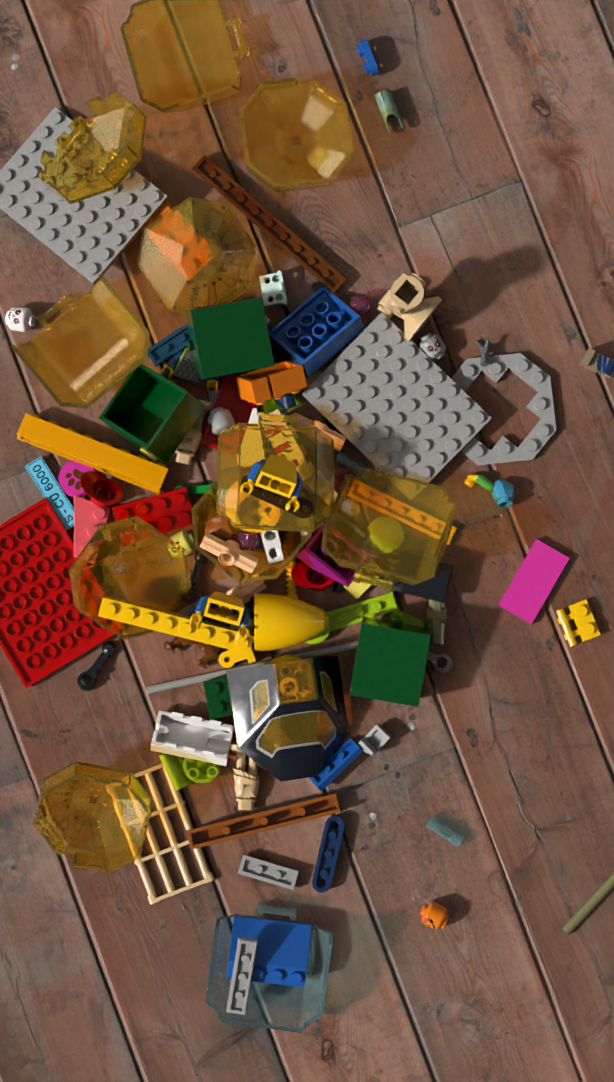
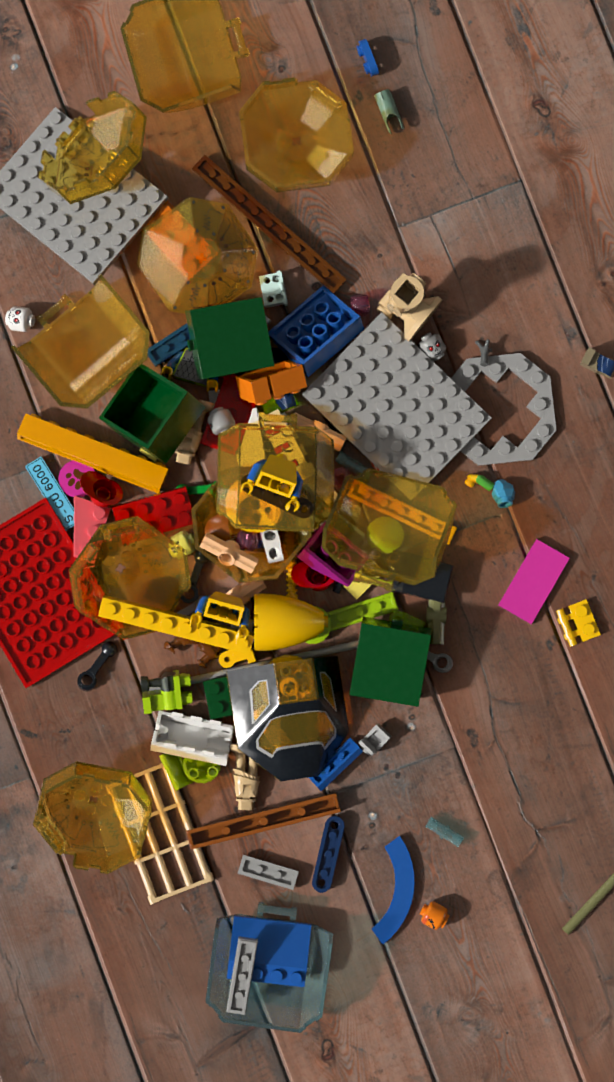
none -> lime hips [140,670,193,714]
none -> blue tile [371,836,415,944]

